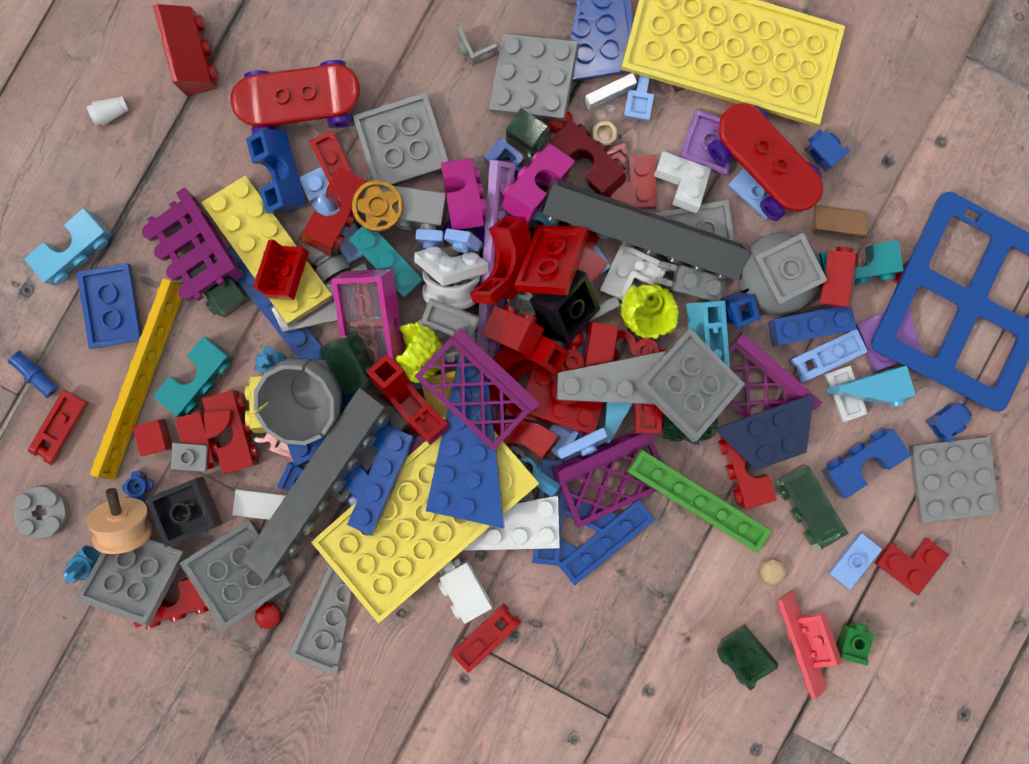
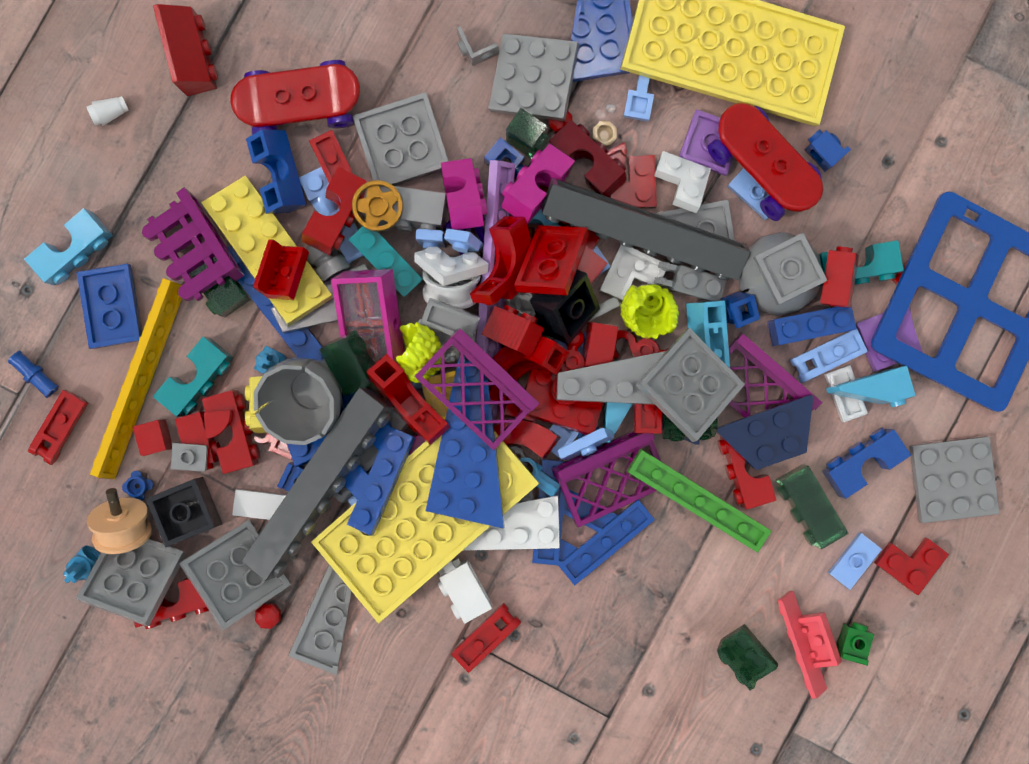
light grey plate [13,486,69,539] -> none
white tile [584,73,637,111] -> none
tan tile [759,558,787,585] -> none
medium nougat slope [811,206,868,238] -> none
blue brick [925,403,972,442] -> none

